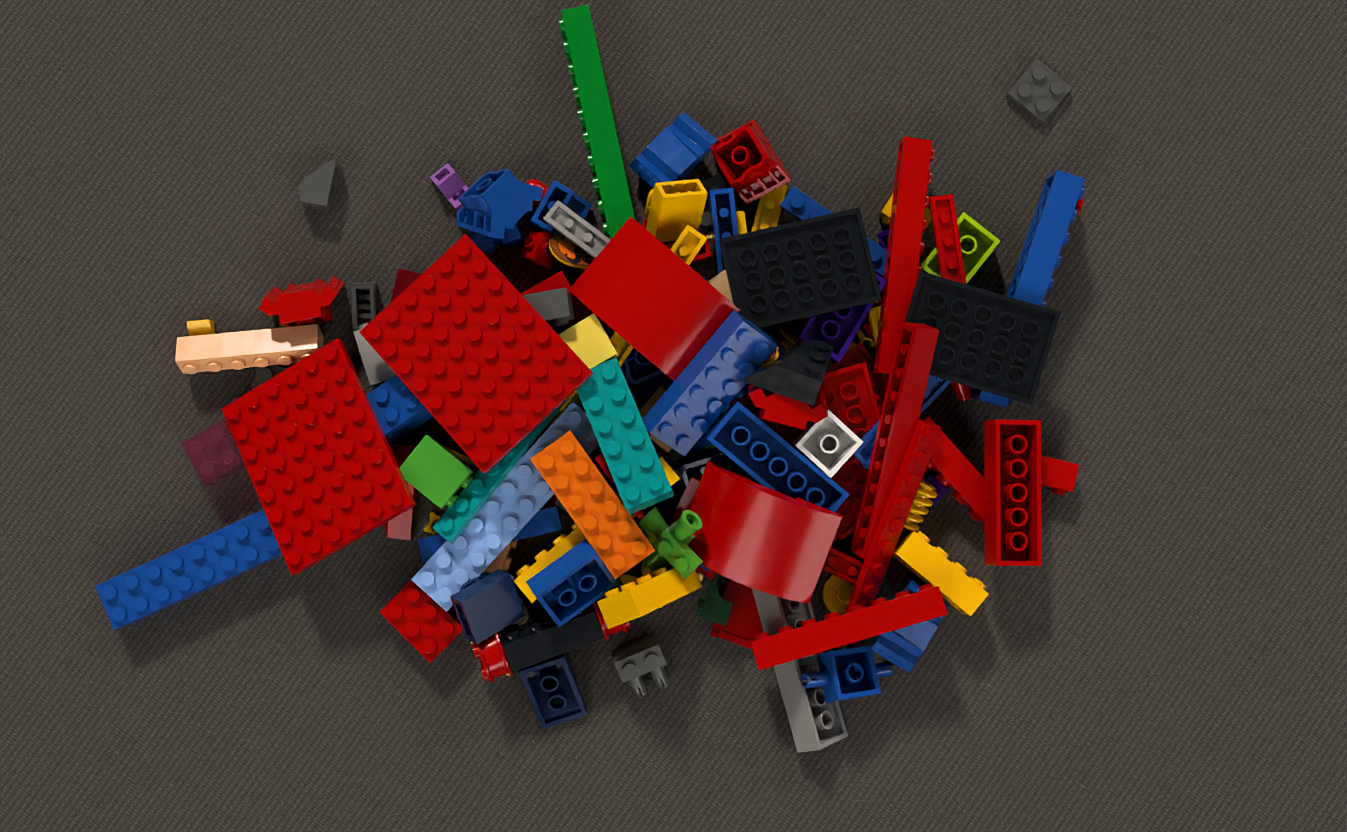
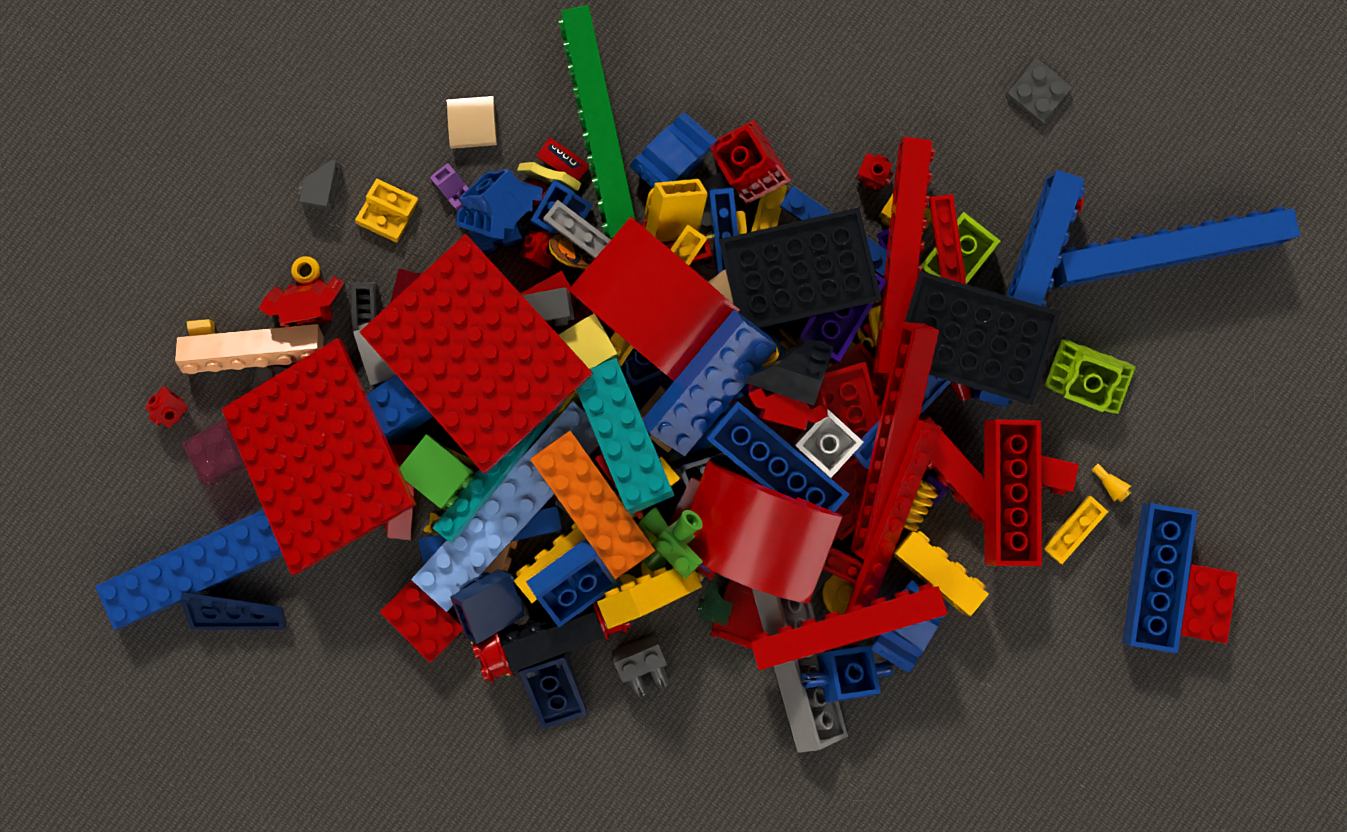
none -> red brick [145,386,188,429]
none -> dark blue wing [180,592,287,630]
none -> yellow piece [291,256,320,285]
none -> yellow slope [355,179,418,243]
none -> tan slope [447,96,497,149]
none -> light yellow tile [517,162,581,191]
none -> red slope [536,138,590,181]
none -> red brick [855,153,894,190]
none -> yellow plate [1042,496,1109,564]
none -> lime slope [1045,339,1135,414]
none -> blue brick [1052,206,1300,288]
none -> yellow cone [1092,464,1131,502]
none -> blue brick [1122,503,1198,653]
none -> red brick [1181,564,1238,644]

